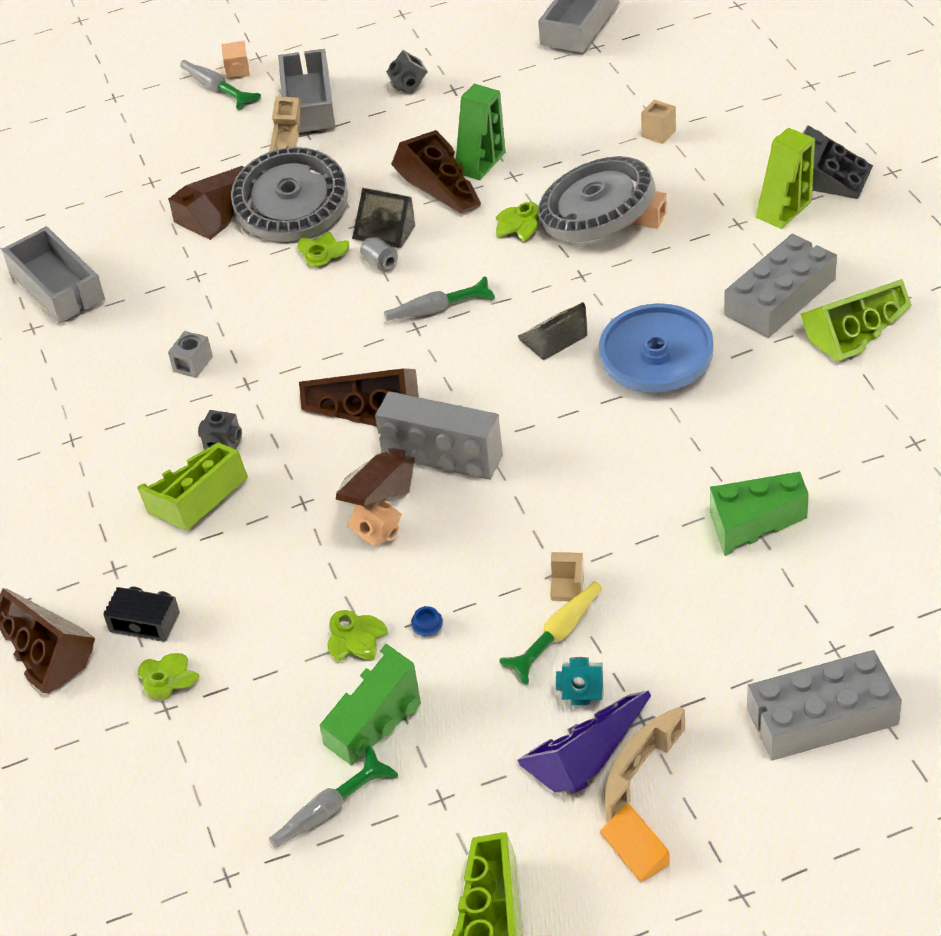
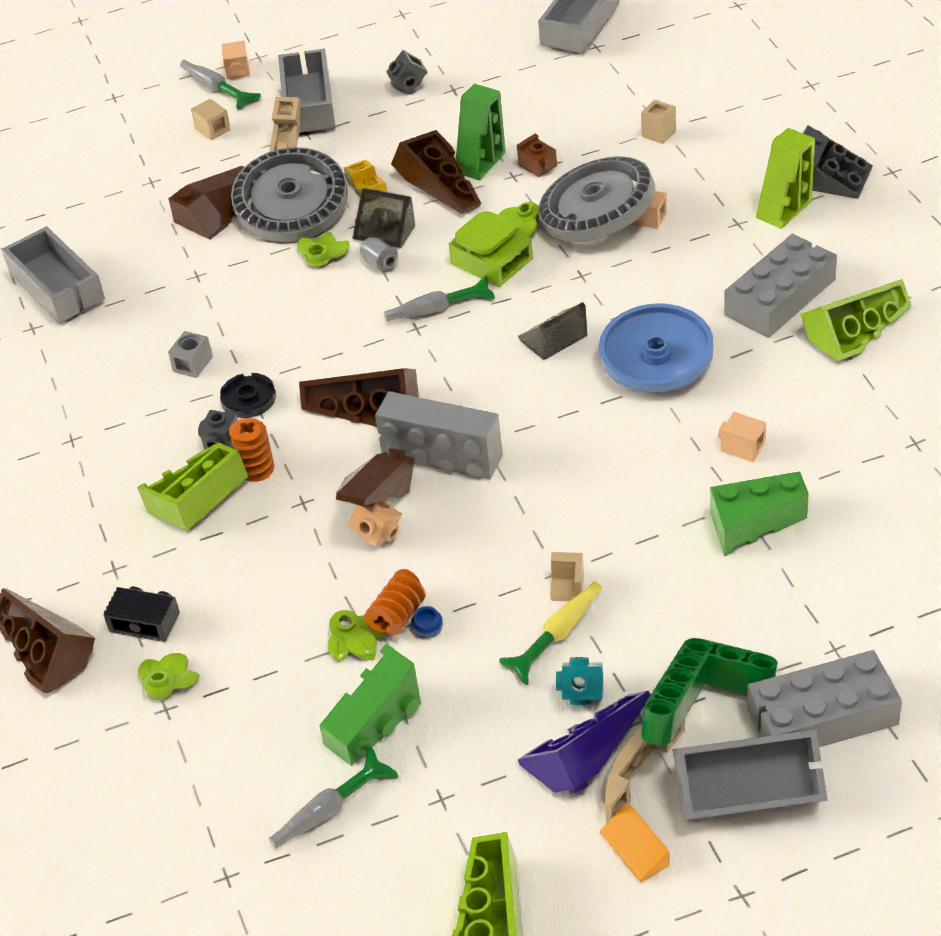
none -> tan panel [191,99,231,141]
none -> black tile [220,373,276,418]
none -> orange piece [229,418,275,482]
none -> yellow slope [343,159,388,200]
none -> orange piece [364,569,426,636]
none -> lime brick [448,211,533,288]
none -> dark orange brick [517,133,557,177]
none -> green beam [641,638,778,745]
none -> light grey piece [672,729,828,820]
none -> light nougat brick [718,412,766,462]

